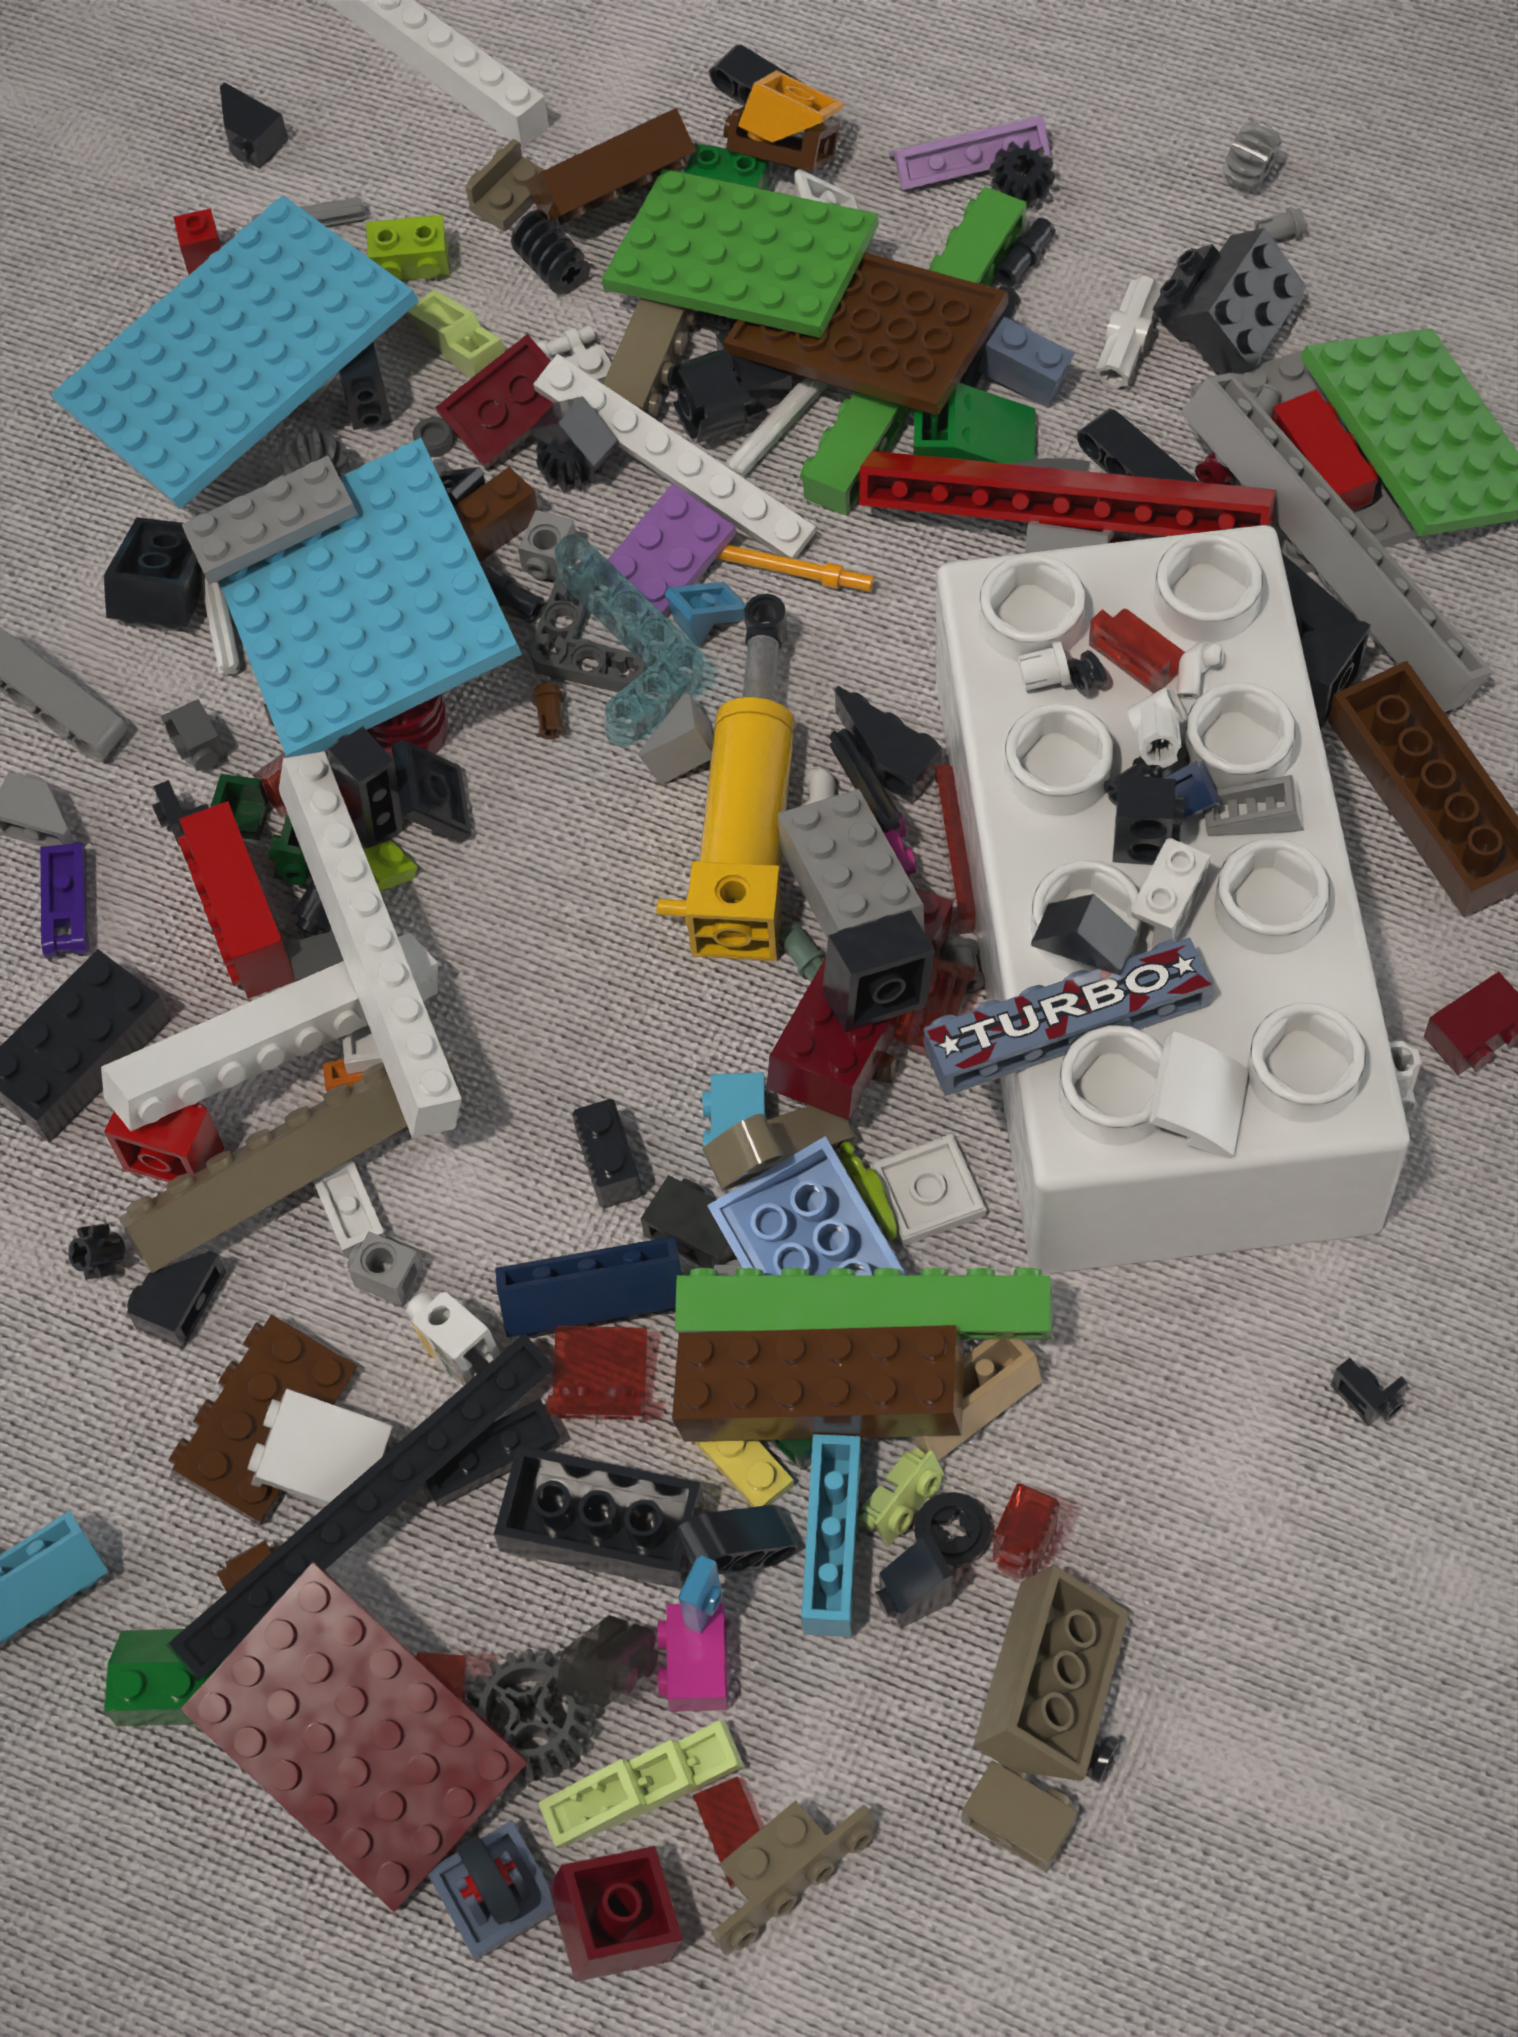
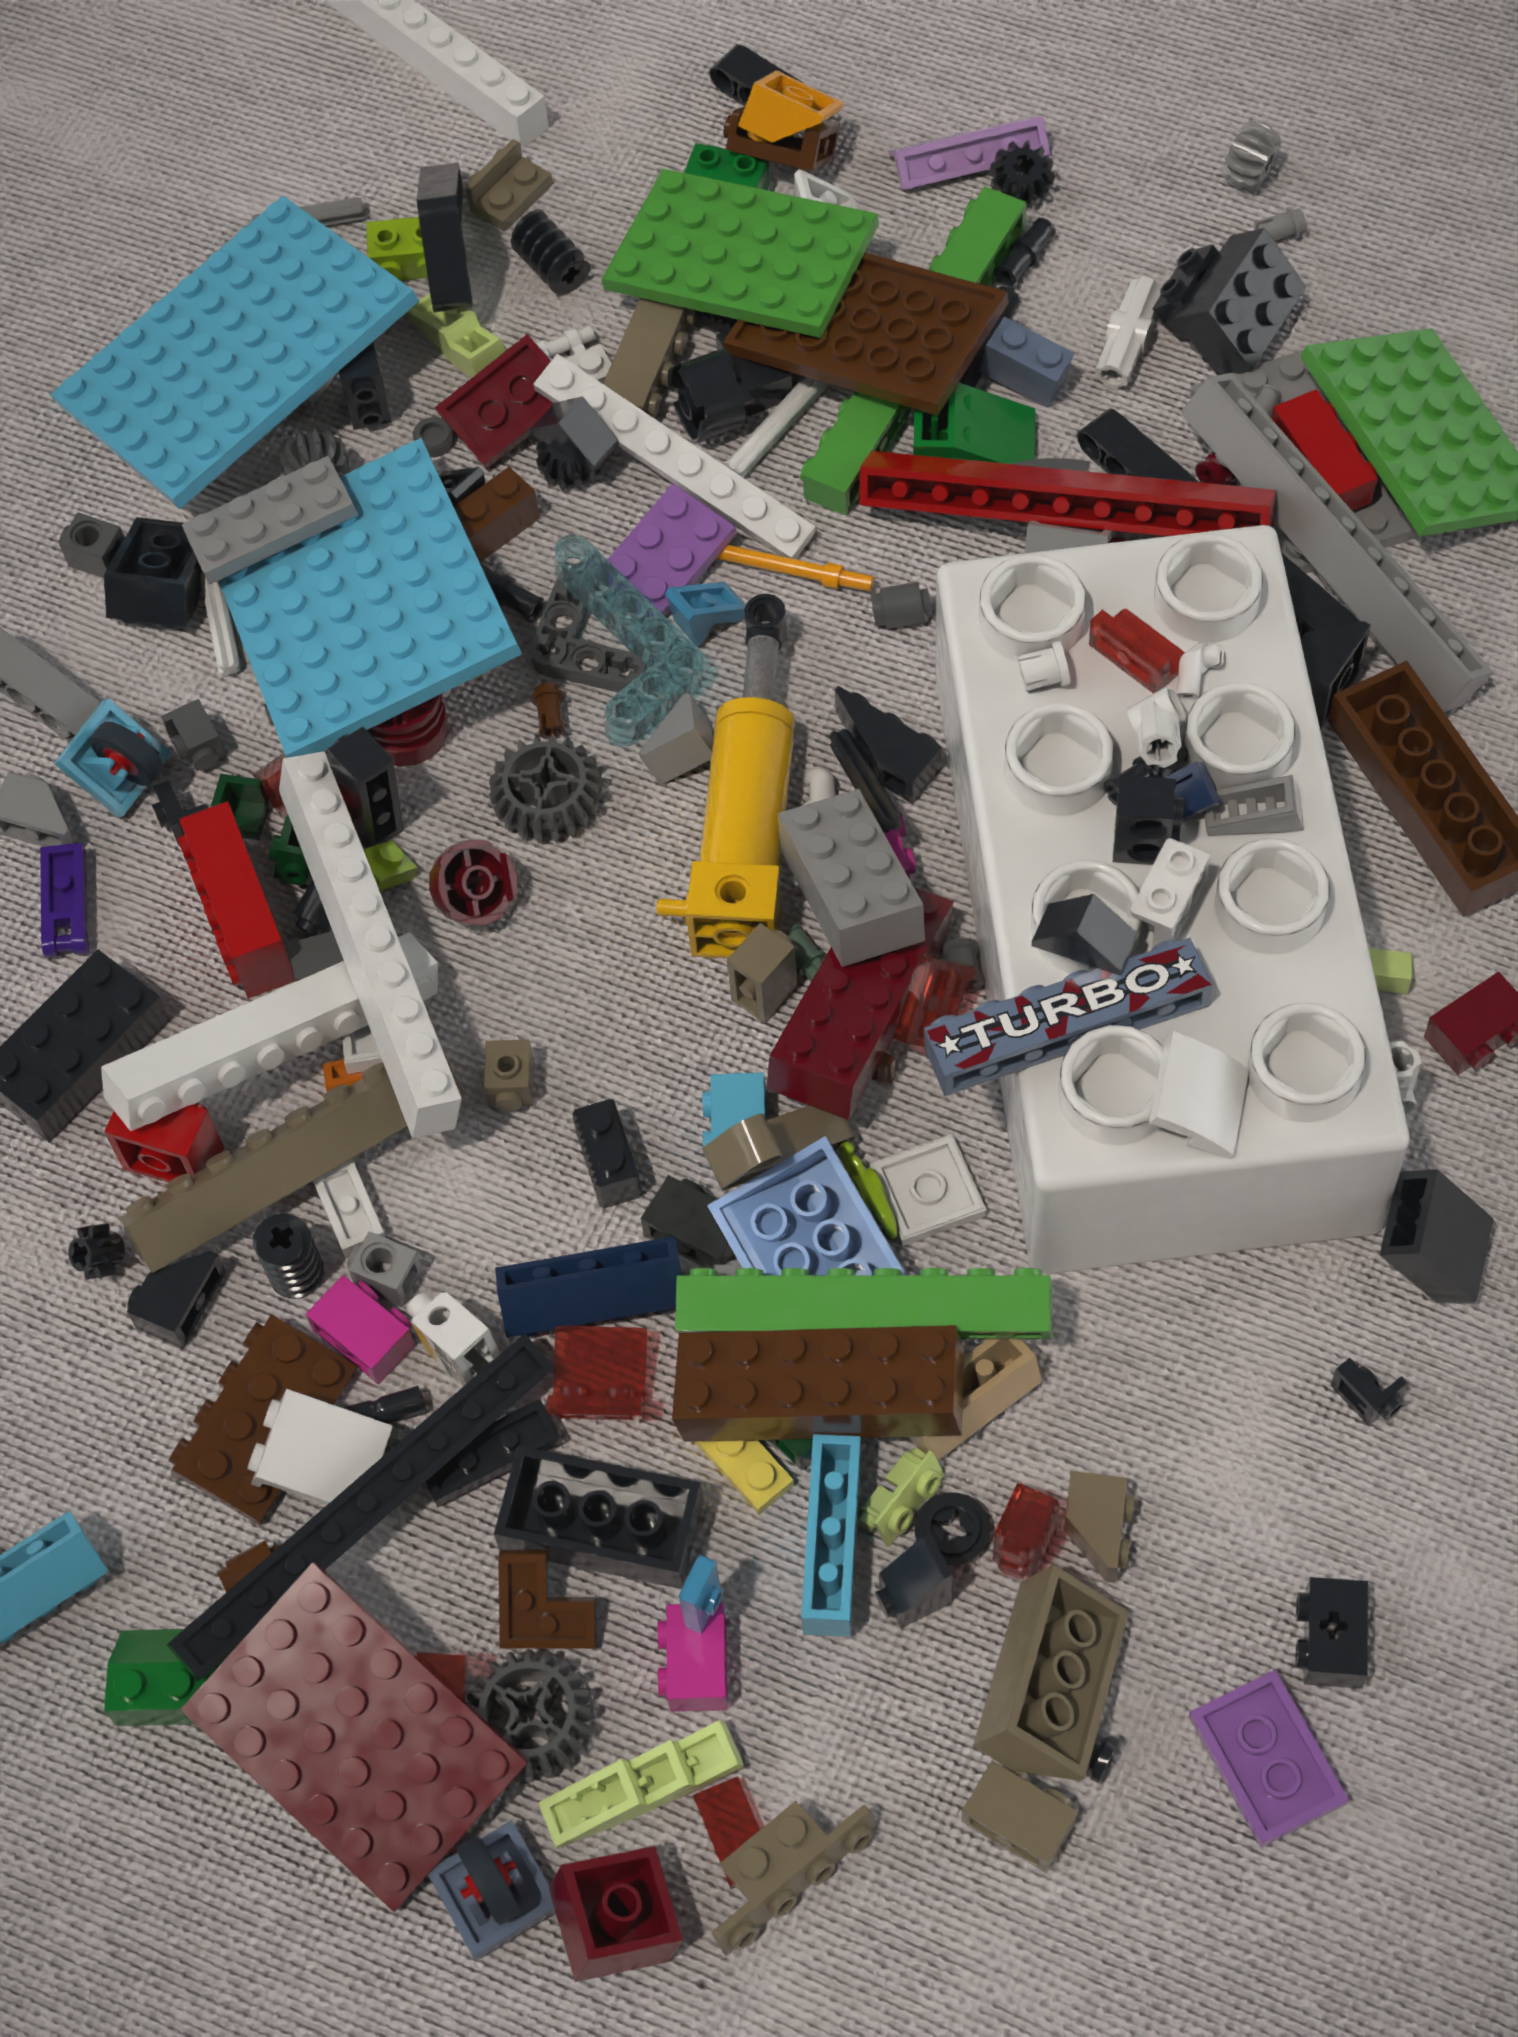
red brick [173,208,222,275] -> none
black slope [220,82,288,169] -> none
black plate [391,739,472,843] -> none
light grey brick [518,510,578,581] -> none
reddish brown brick [525,108,696,226] -> none
clear smoke brick [557,1615,658,1708] -> none
black beam [675,1505,798,1575] -> none
black brick [822,910,934,1032] -> none
clear red tile [935,764,976,934] -> none
black bush [1067,650,1107,696] -> none
none -> medium azure plate [54,698,171,818]
none -> dark grey brick [59,512,125,578]
none -> black piece [253,1214,324,1299]
none -> dark pink brick [305,1275,416,1385]
none -> black piece [343,1385,426,1423]
none -> black beam [417,162,473,313]
none -> dark red cylinder [429,840,517,925]
none -> dark tan brick [484,1039,534,1111]
none -> dark grey gear [489,733,603,844]
none -> reddish brown plate [498,1550,597,1649]
none -> dark tan brick [727,923,798,1024]
none -> dark grey brick [870,582,932,629]
none -> dark tan slope [1064,1471,1135,1583]
none -> medium lavender plate [1188,1670,1349,1848]
none -> black brick [1295,1577,1368,1689]
none -> yellowish green slope [1368,948,1412,994]
none -> black brick [1380,1169,1494,1303]

